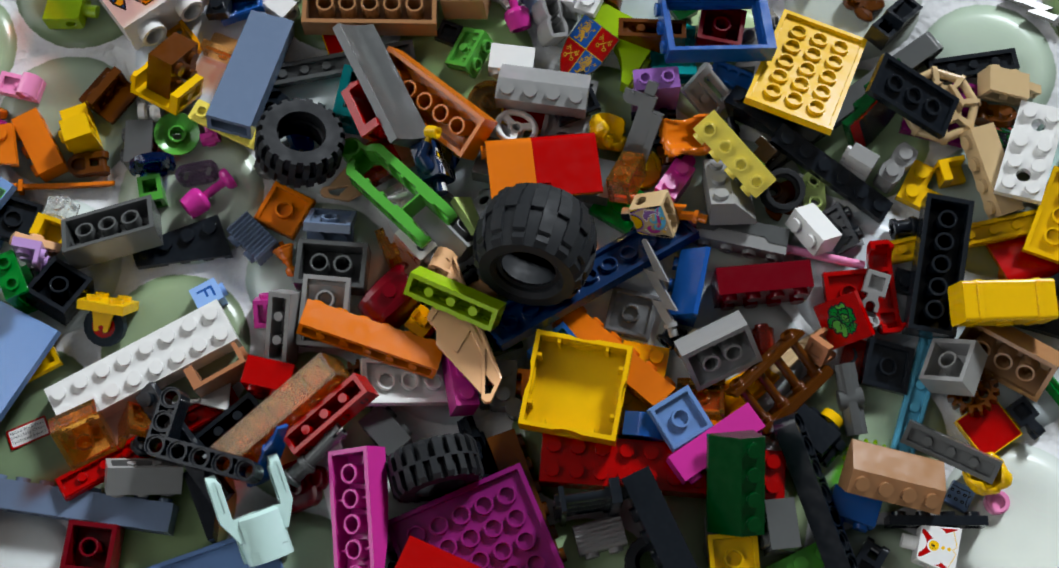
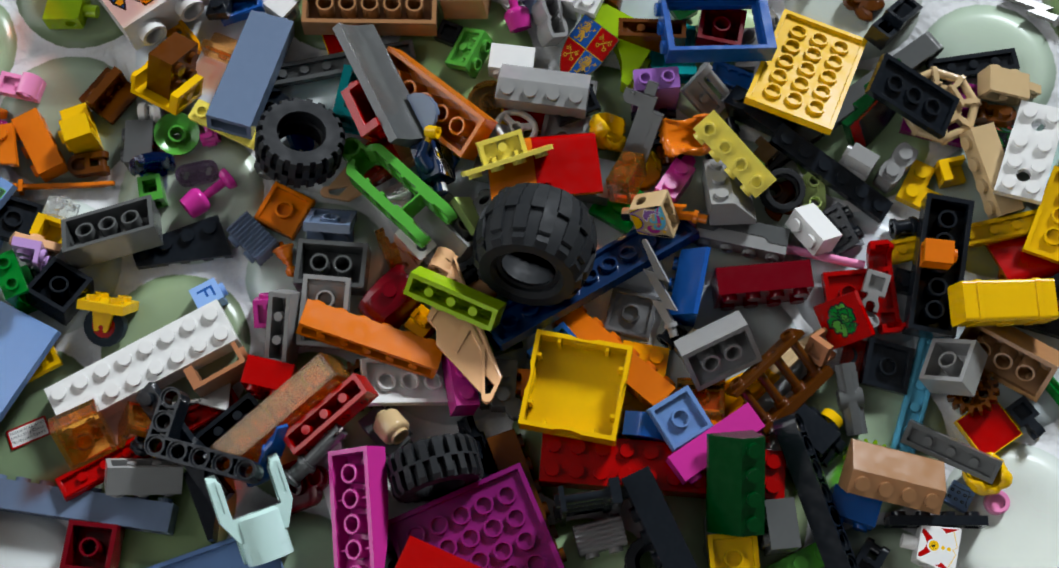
clear red brick [751,323,775,356] -> none
none -> tan head [373,409,409,445]
none -> sand blue tile [406,93,440,130]
none -> light yellow bracket [461,129,554,180]
none -> orange brick [919,238,958,270]

